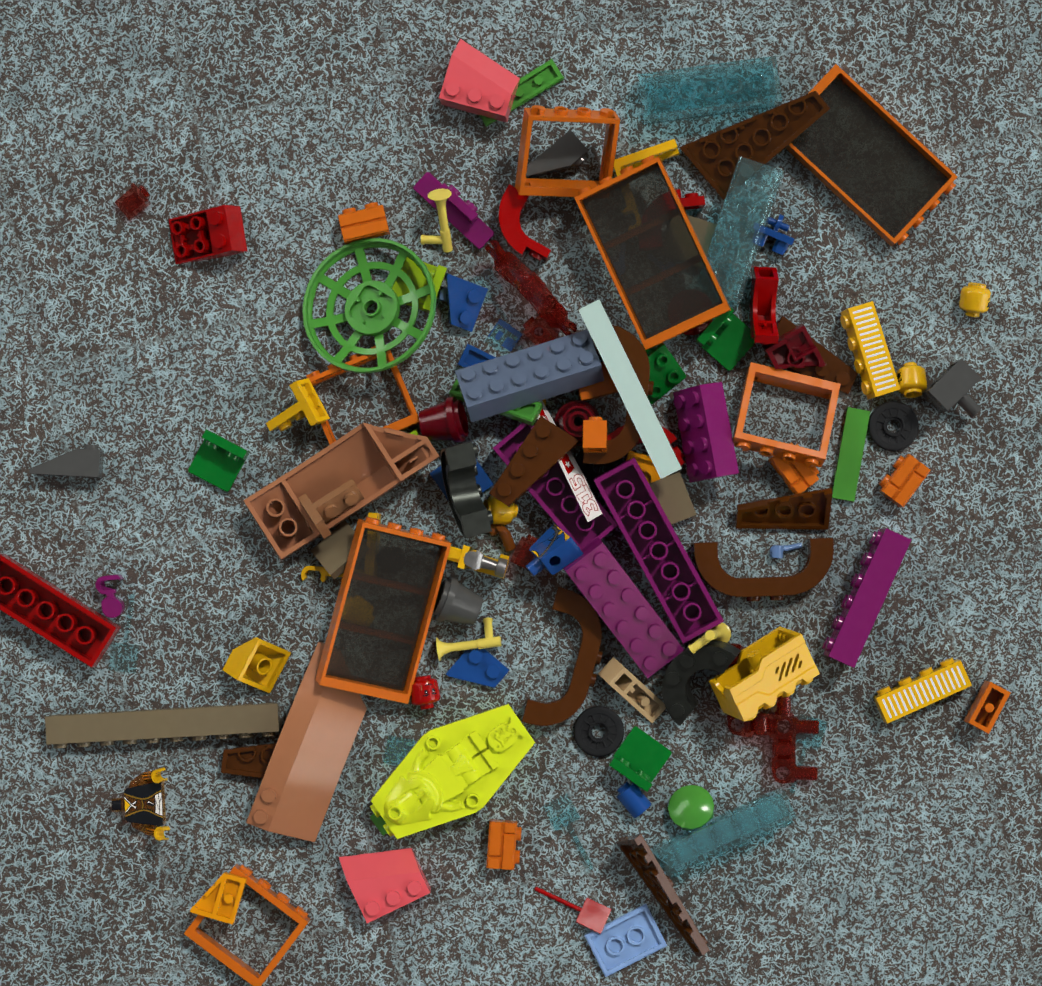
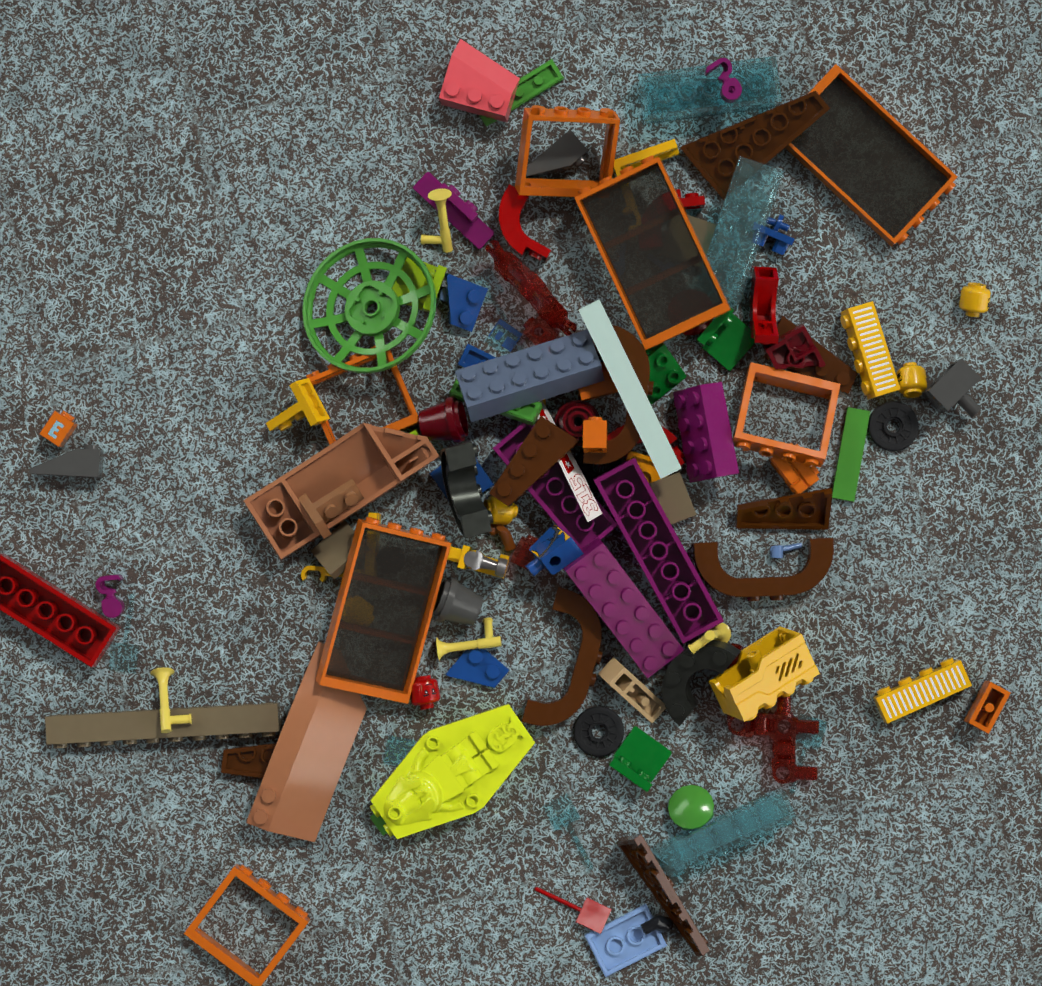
torso [112,767,170,841] -> none
clear red bracket [115,183,151,221] -> none
red slope [168,205,248,265] -> none
green bracket [188,429,250,492] -> none
light orange wing [190,872,247,925] -> none
yellow slope [222,637,291,693] -> none
orange brick [338,202,390,245] -> none
coral wedge [339,848,431,923] -> none
orange brick [486,819,522,870] -> none
blue brick [616,781,651,818] -> none
magenta brick [822,528,912,668] -> none
orange brick [879,454,931,508] -> none
none -> orange brick [40,410,78,448]
none -> light yellow piece [150,667,192,733]
none -> black arm [640,915,674,935]
none -> magenta leg [704,58,742,103]

